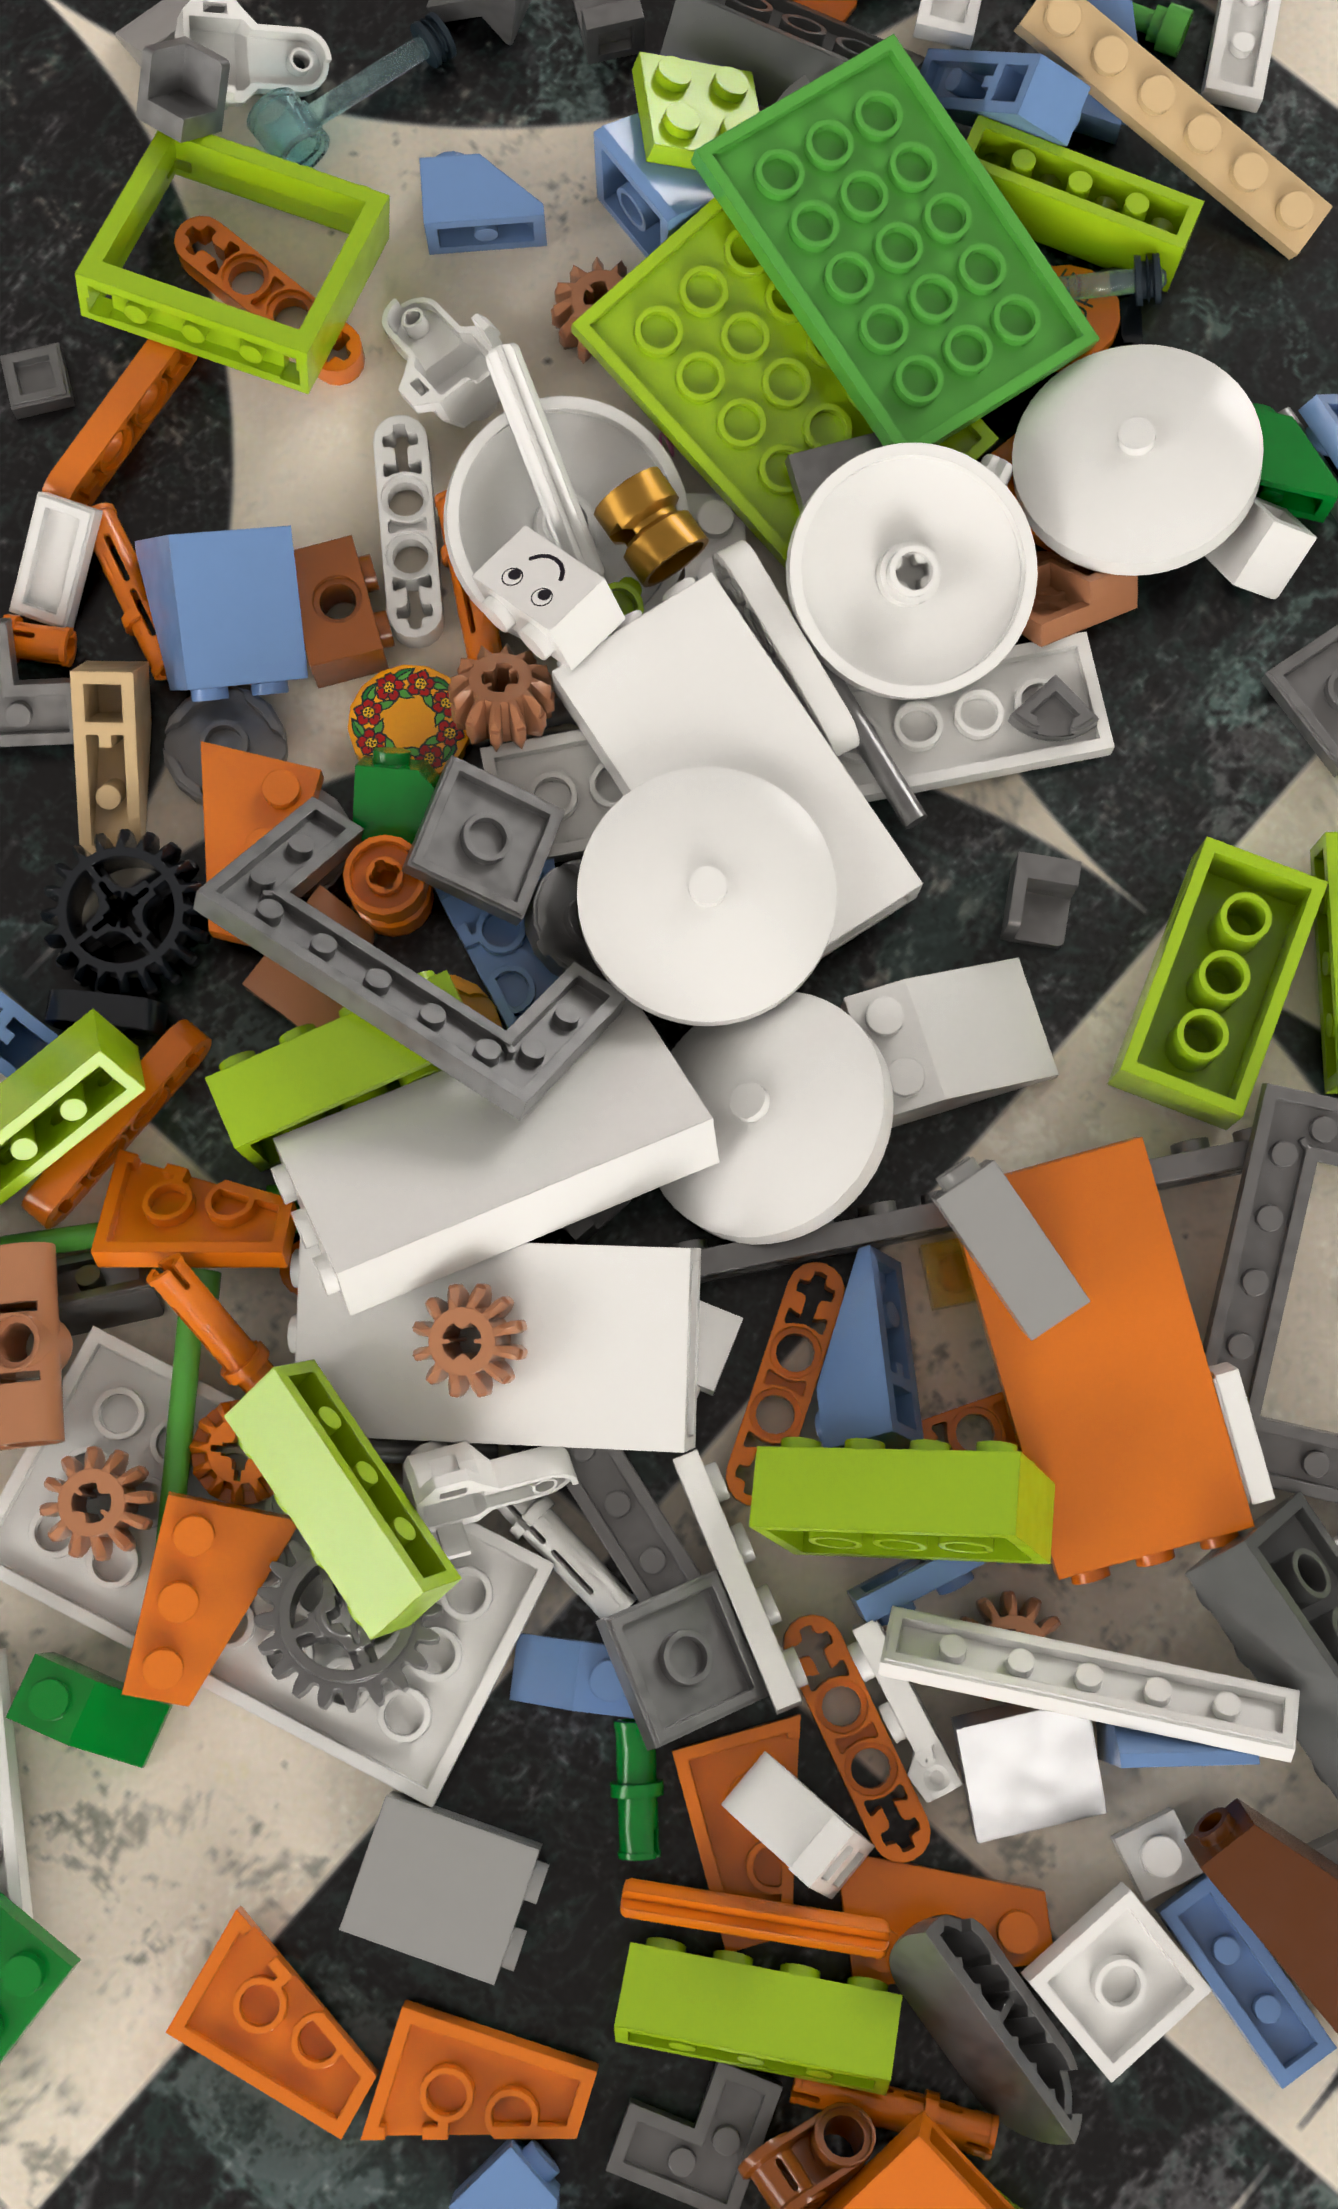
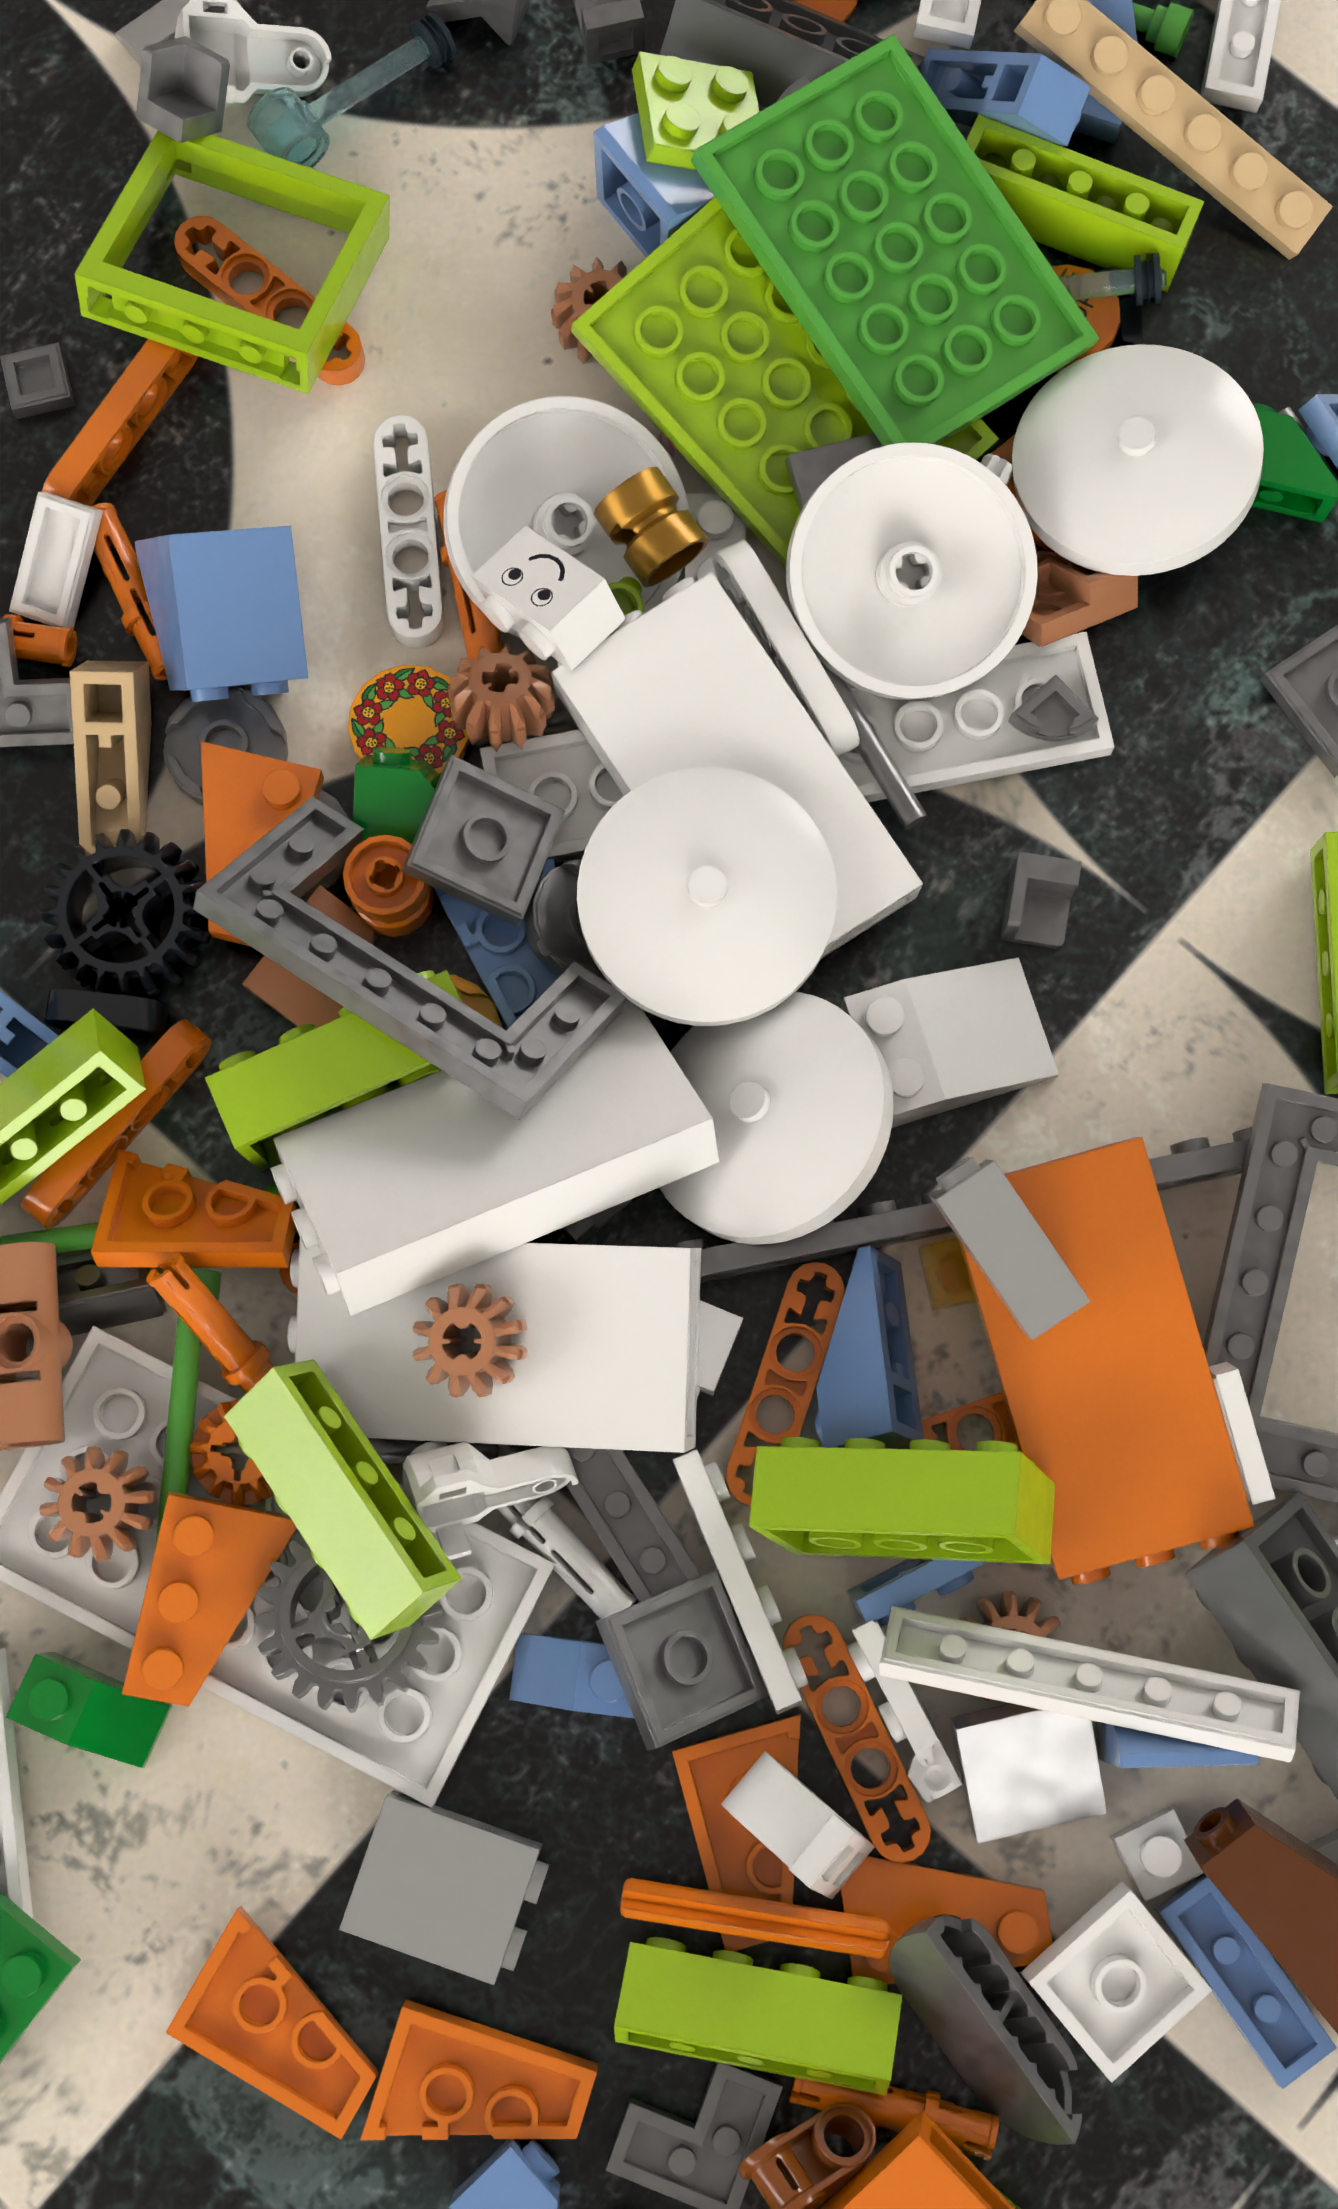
dark orange brick [294,535,395,689] -> none
white piece [382,297,503,428] -> none
medium blue slope [419,151,547,255] -> none
white axle [485,343,605,577] -> none
green pin [610,1718,664,1861] -> none
lime brick [1107,836,1328,1130] -> none
white panel [1205,497,1317,599] -> none

